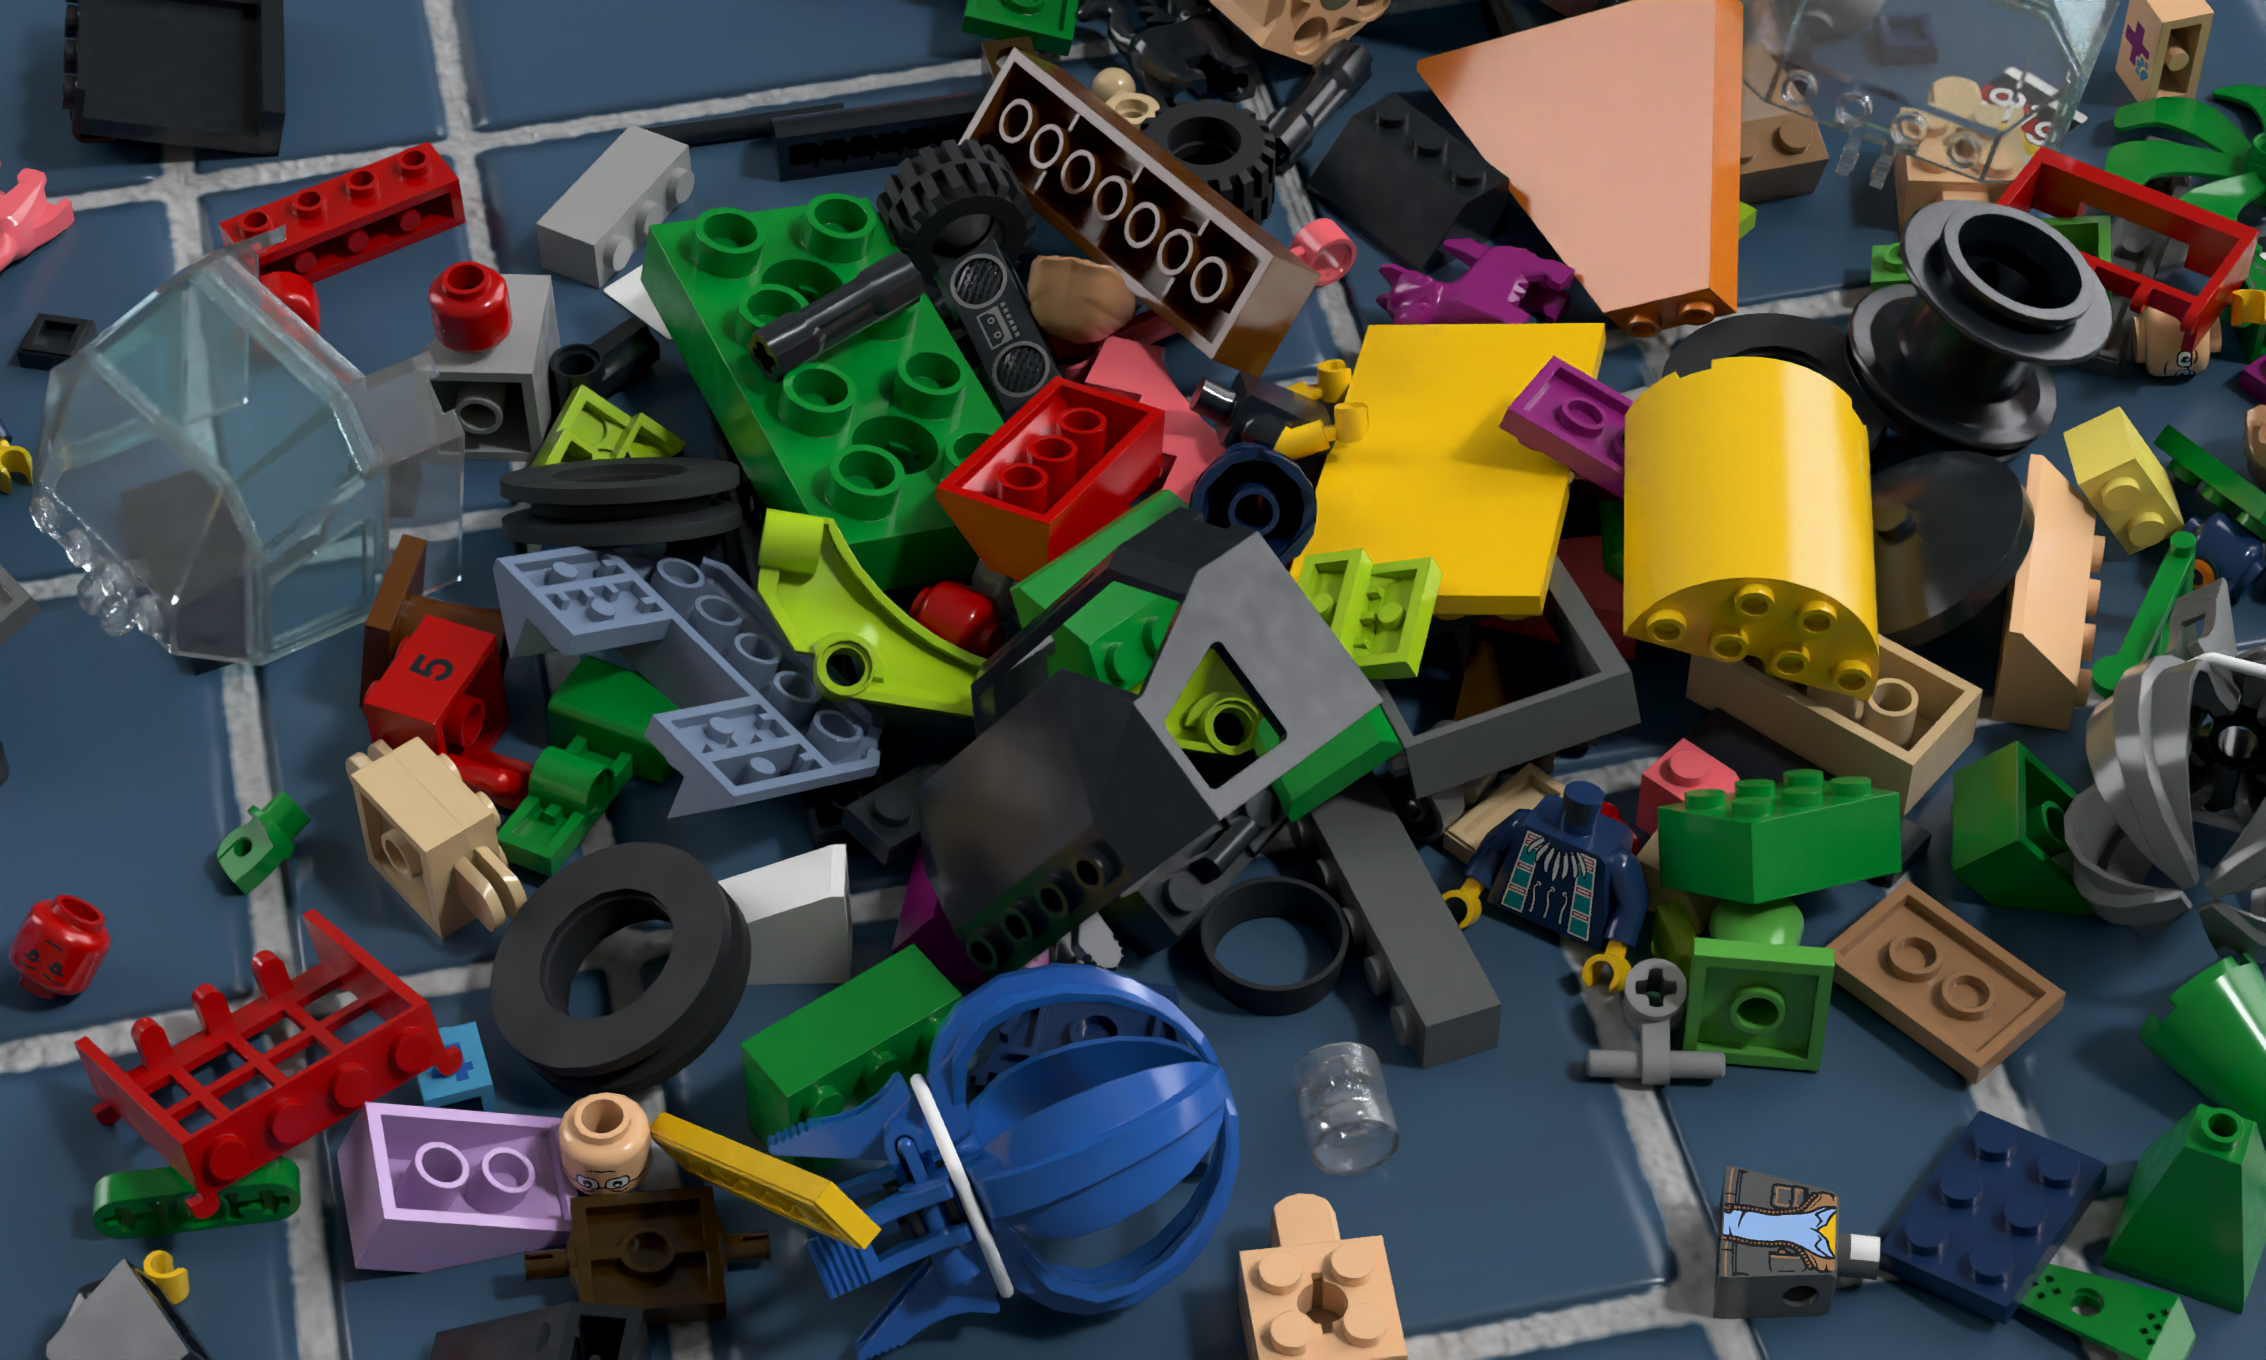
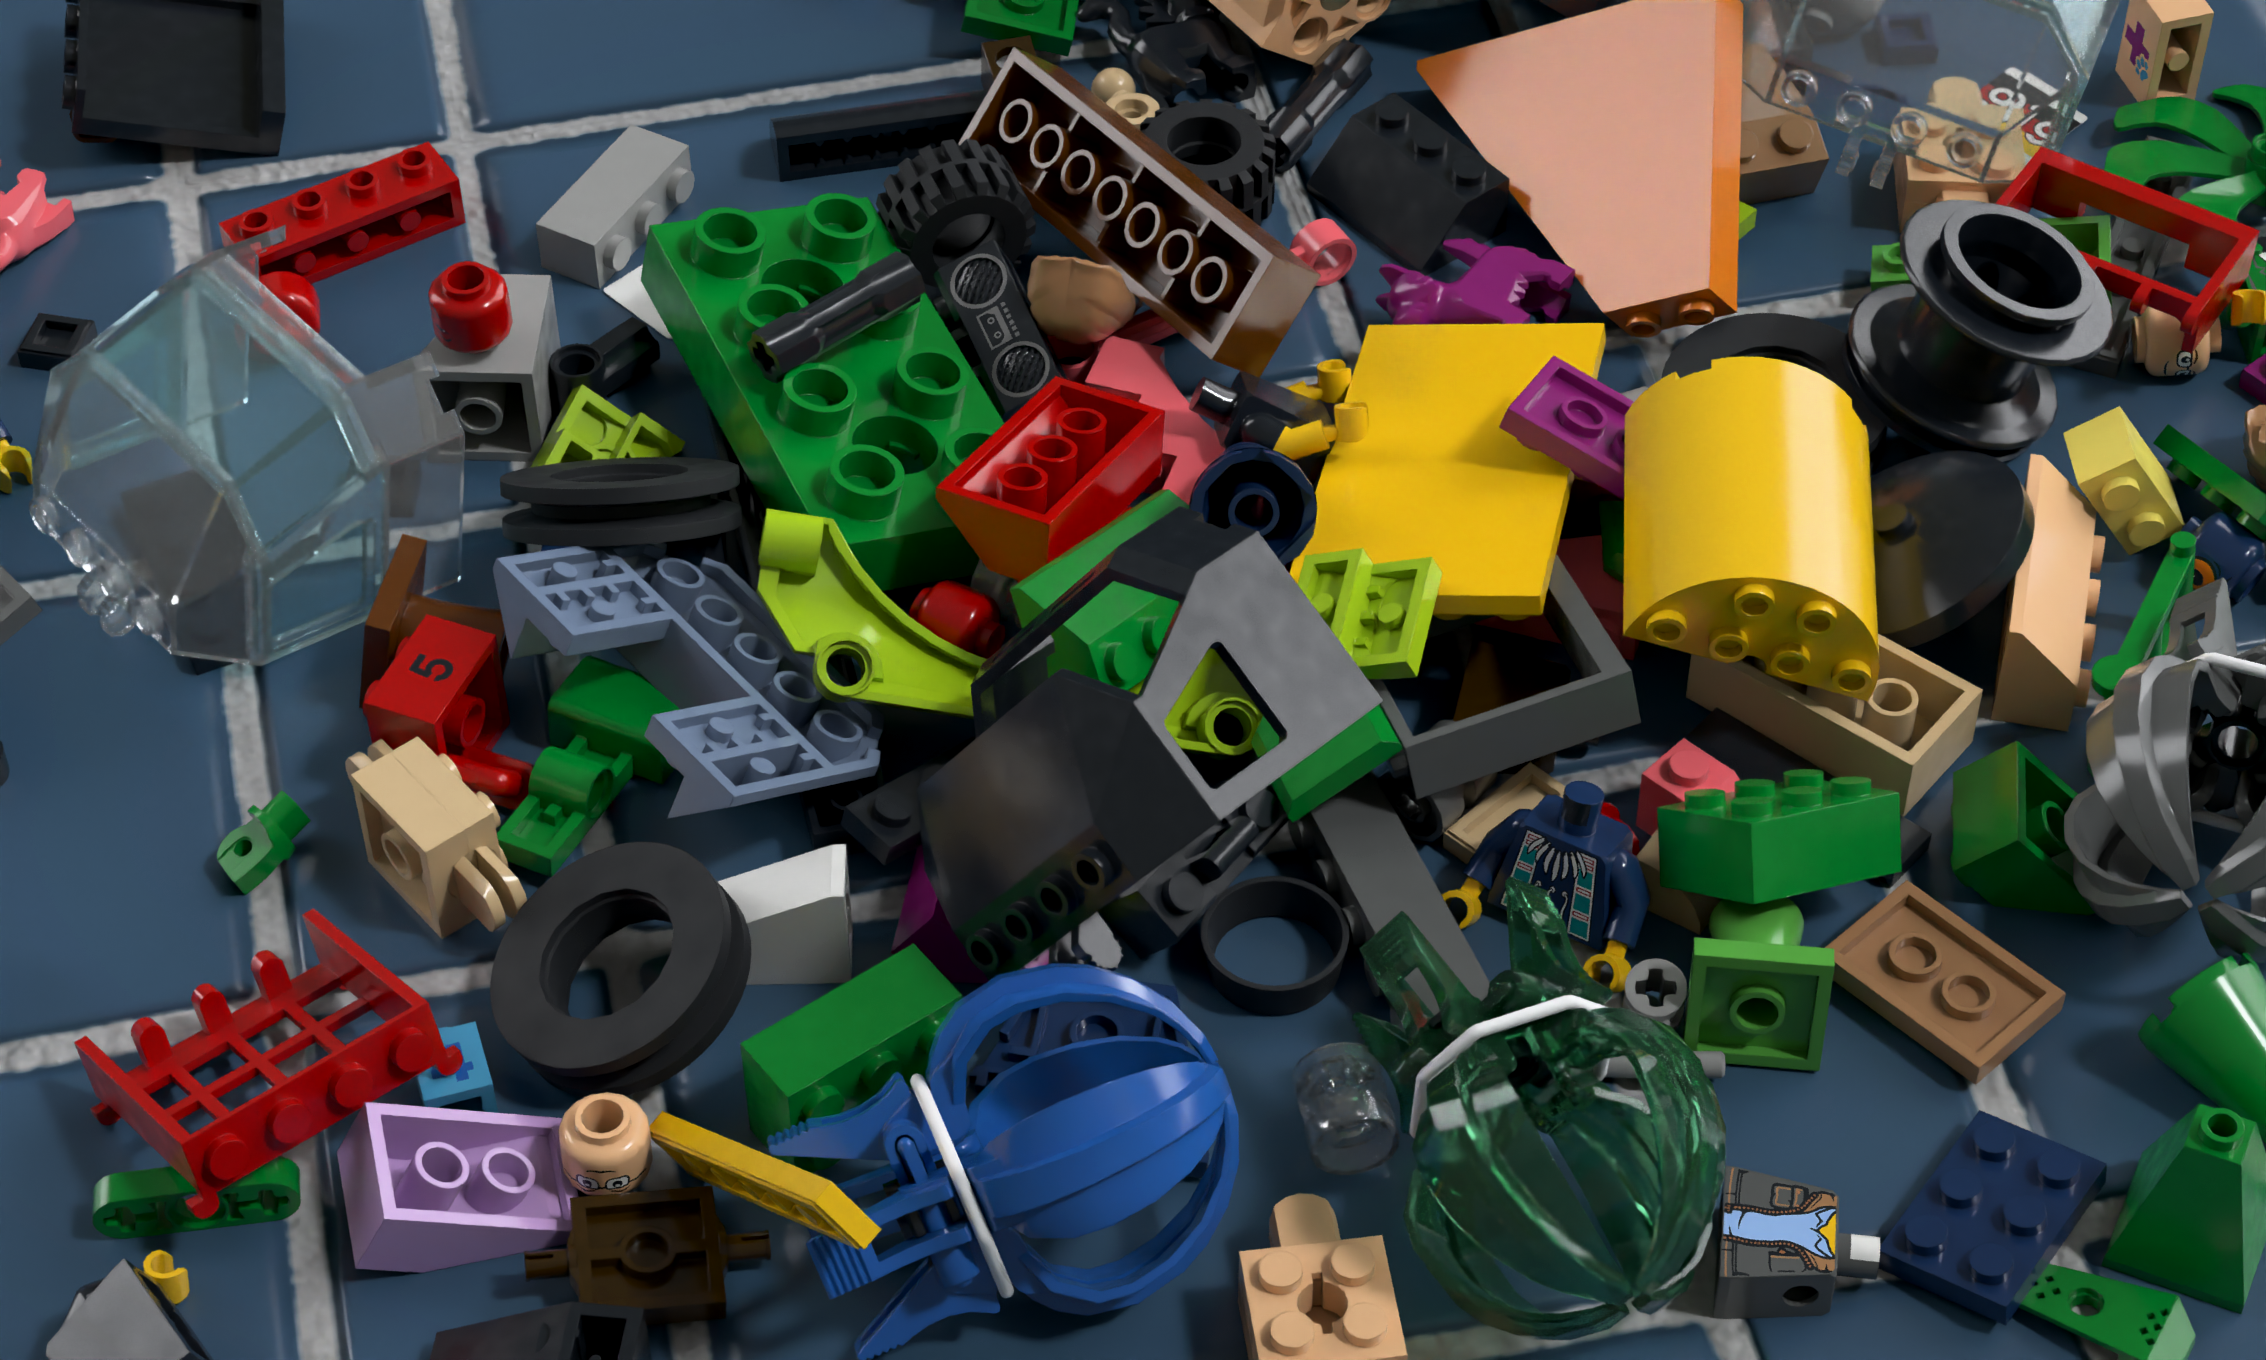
red head [8,894,111,999] -> none
black bar [621,102,844,145] -> none
clear neon green tile [1651,901,1698,996] -> none
none -> clear green piece [1352,877,1726,1340]

